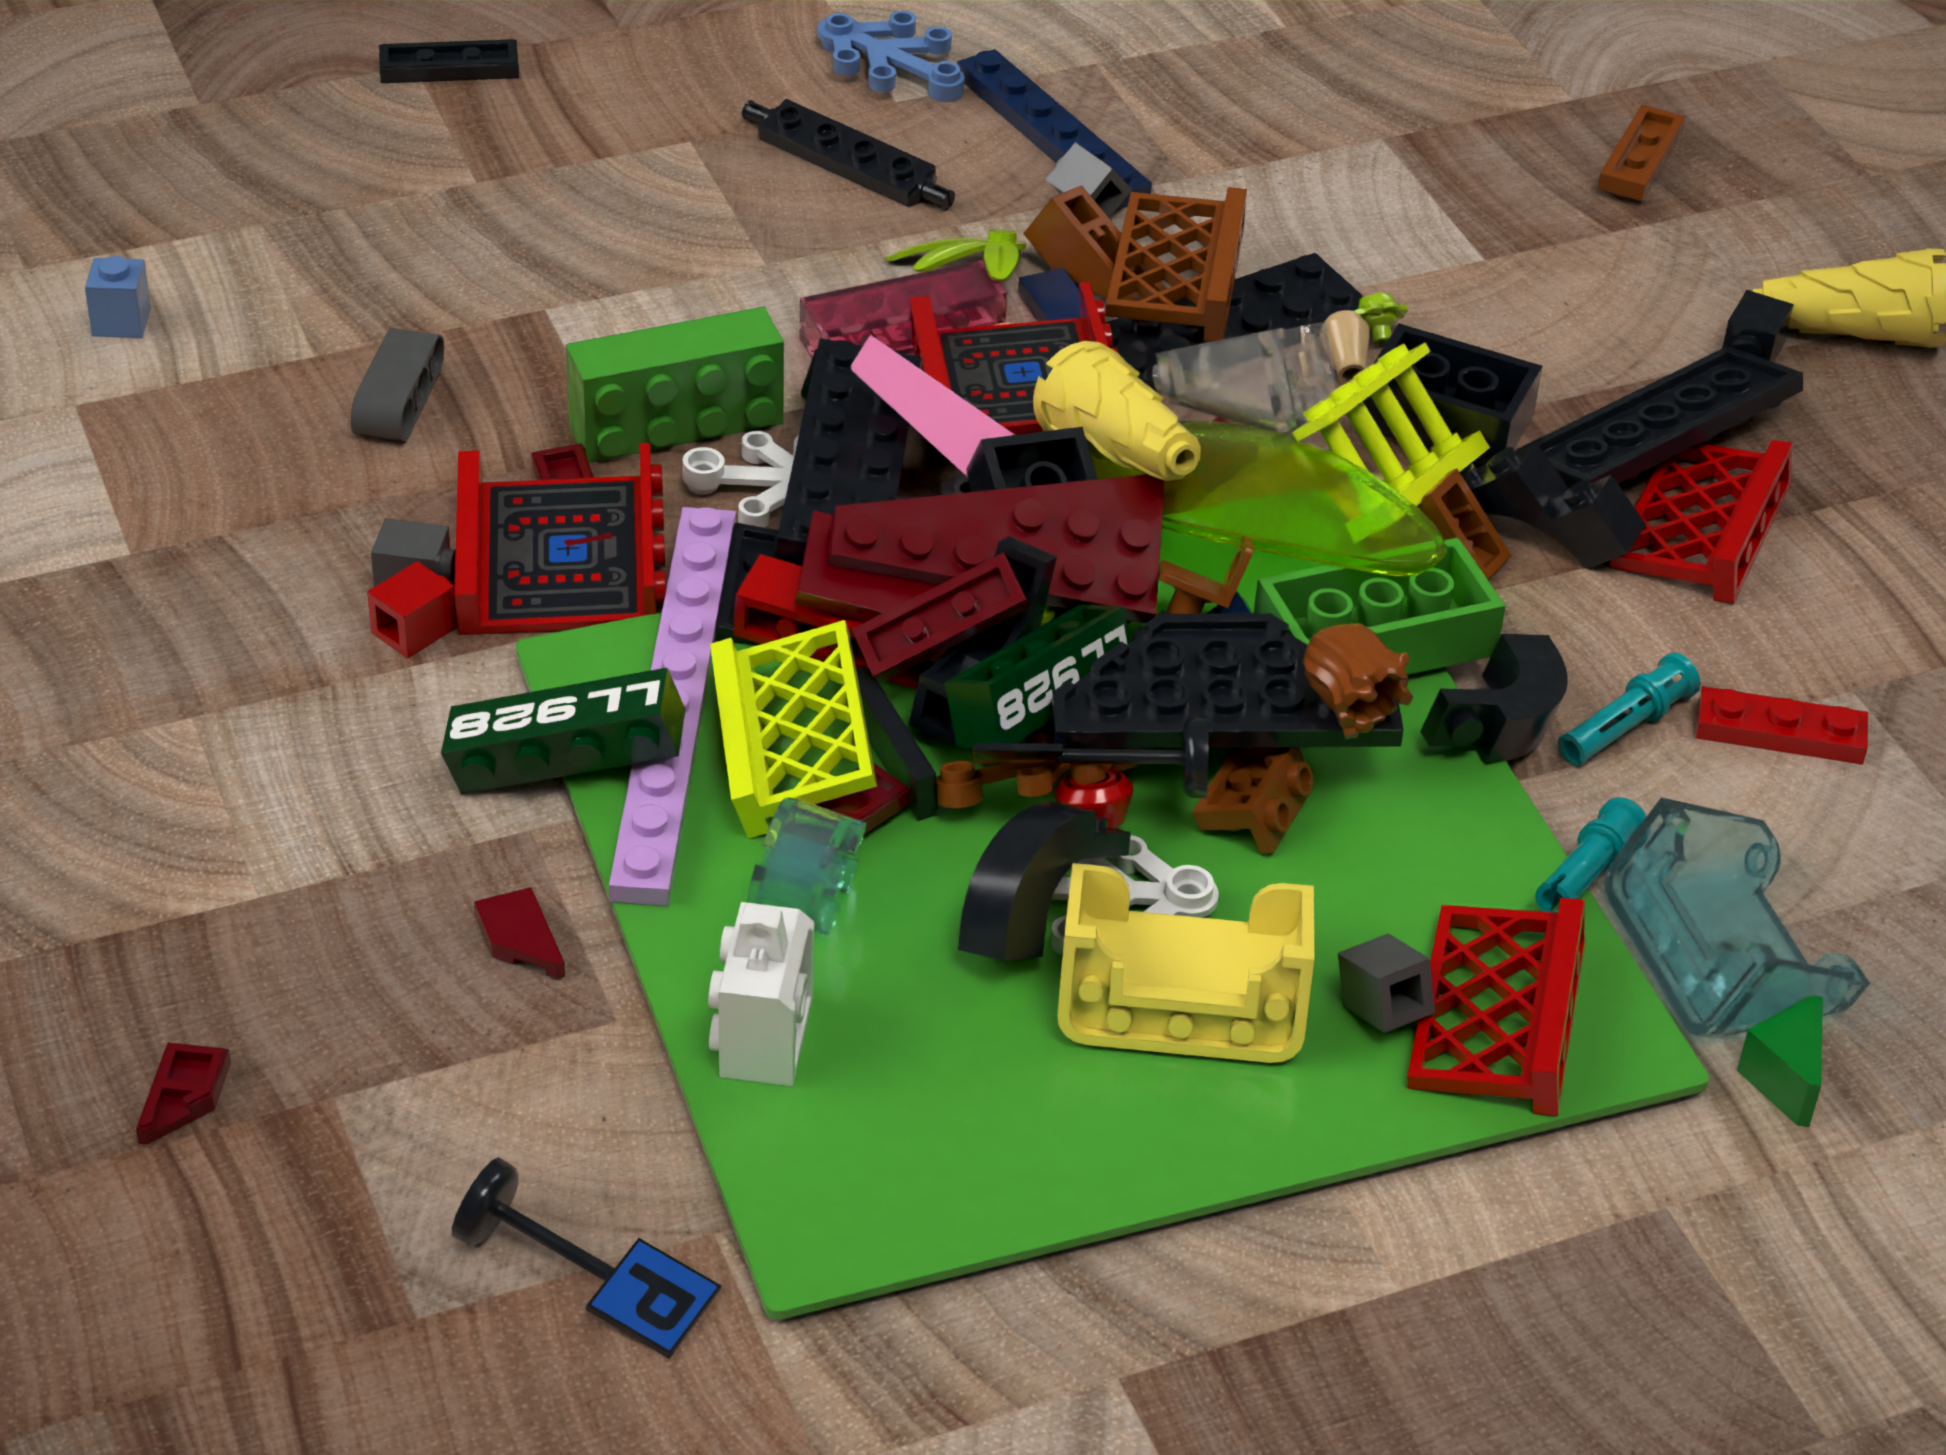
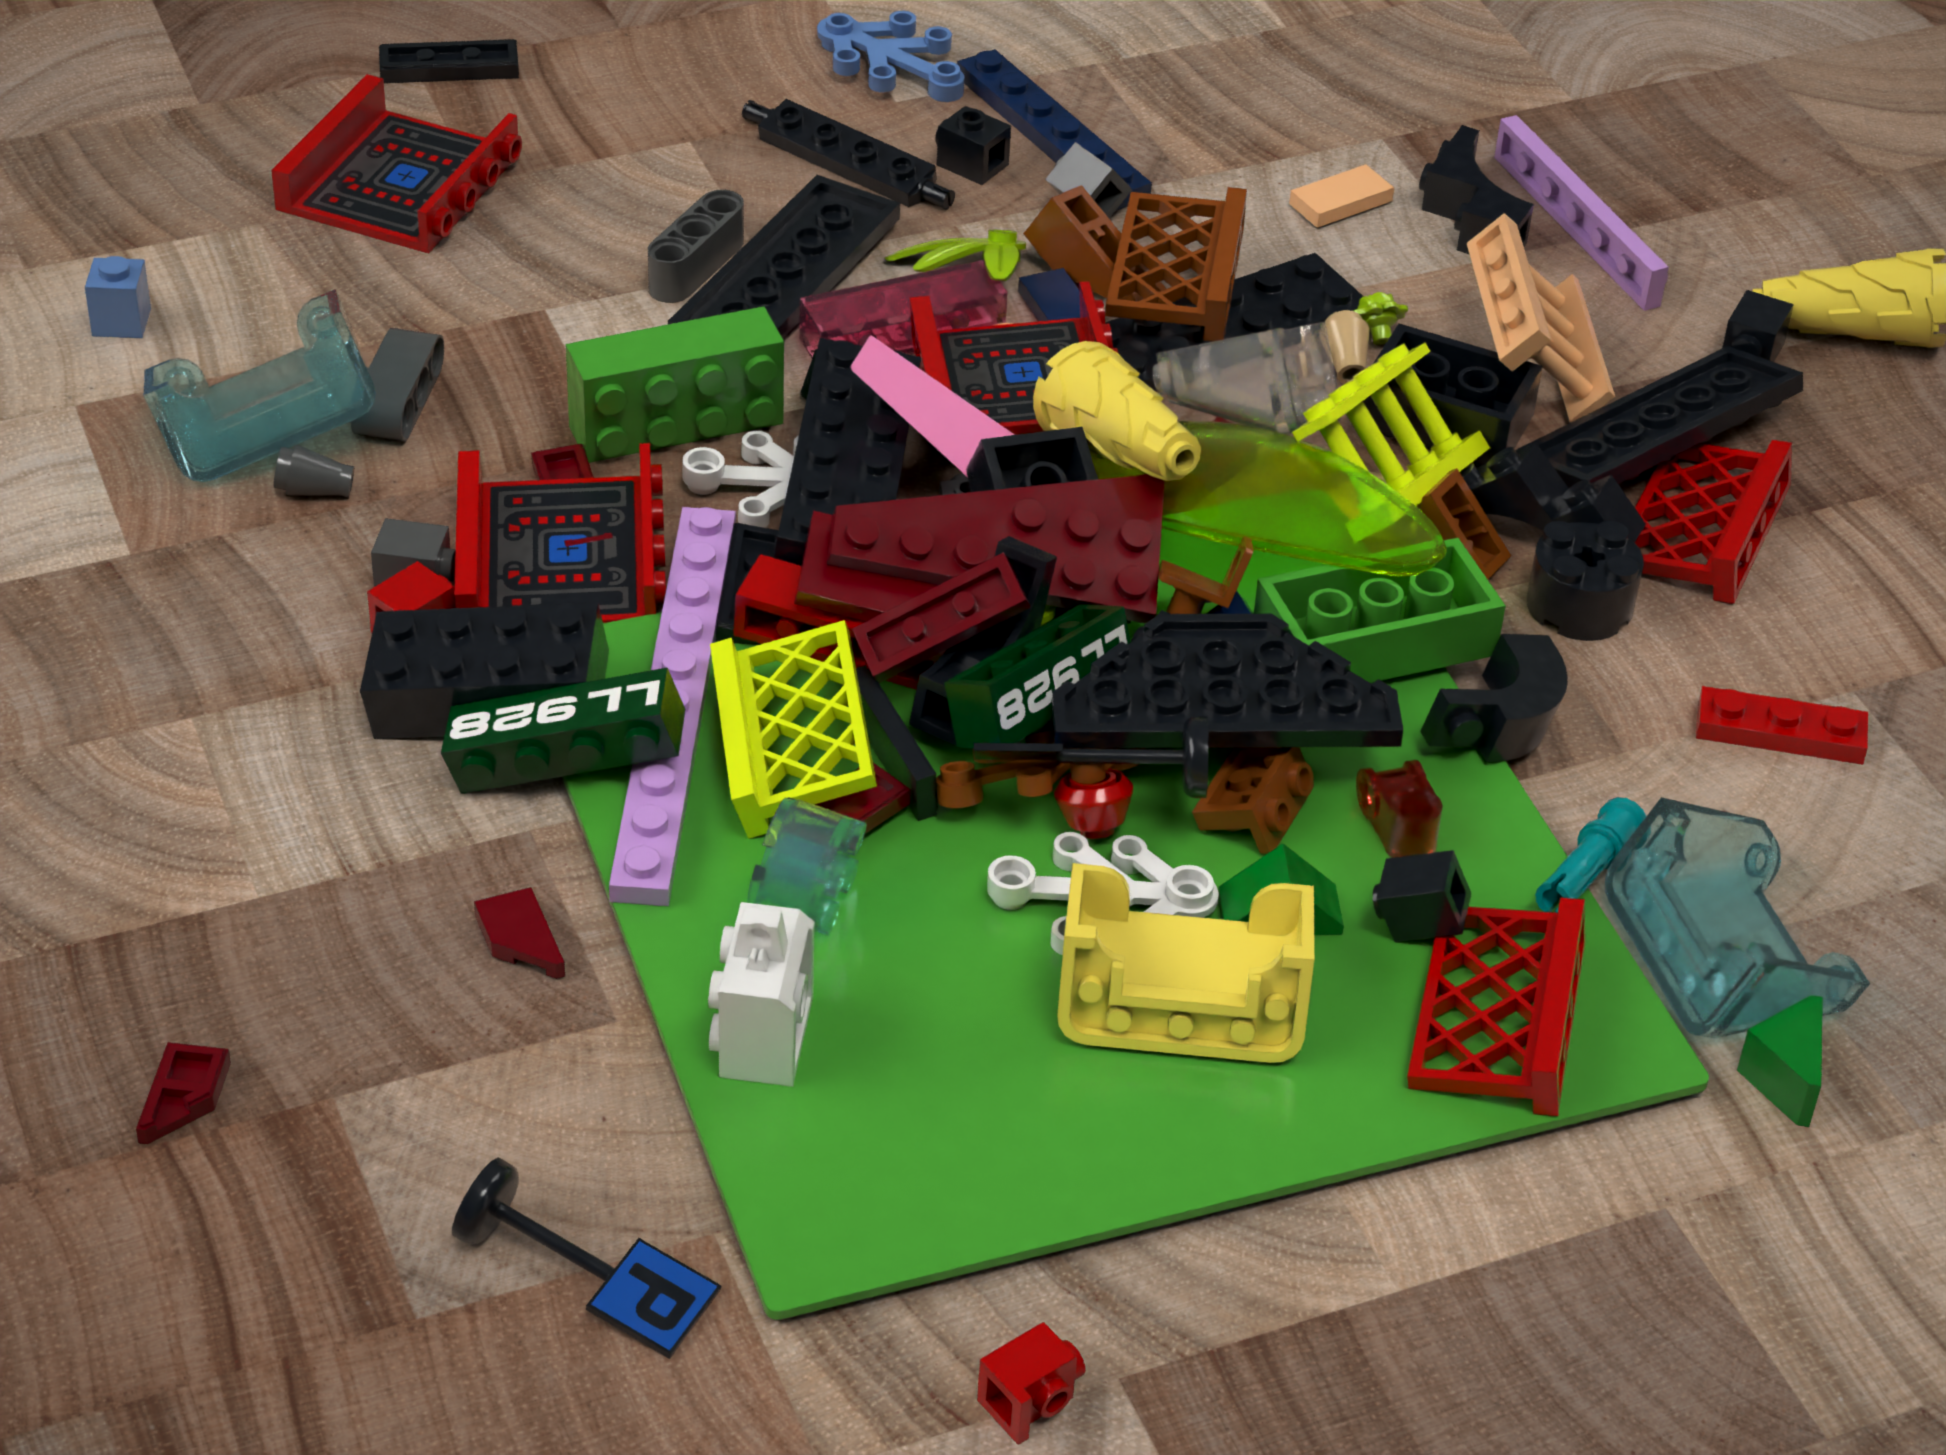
black arch [958,801,1131,961] -> none
dark orange piece [1302,623,1413,739] -> none
dark grey brick [1338,933,1435,1033] -> none
teal pin [1558,652,1701,766] -> none
dark orange plate [1597,105,1686,201] -> none
none -> clear light blue windscreen [143,289,376,482]
none -> panel [271,74,522,254]
none -> dark grey cone [274,444,355,497]
none -> black brick [360,602,609,739]
none -> dark grey beam [648,189,744,303]
none -> black plate [668,175,900,339]
none -> black brick [935,106,1011,185]
none -> red brick [977,1322,1086,1445]
none -> green slope [1218,844,1344,935]
none -> light nougat tile [1289,164,1394,228]
none -> clear red piece [1356,759,1443,858]
none -> black brick [1373,850,1472,942]
none -> black arch [1419,125,1534,254]
none -> light nougat fence [1466,213,1615,422]
none -> lavender plate [1494,115,1669,311]
none -> black brick [1527,520,1644,641]

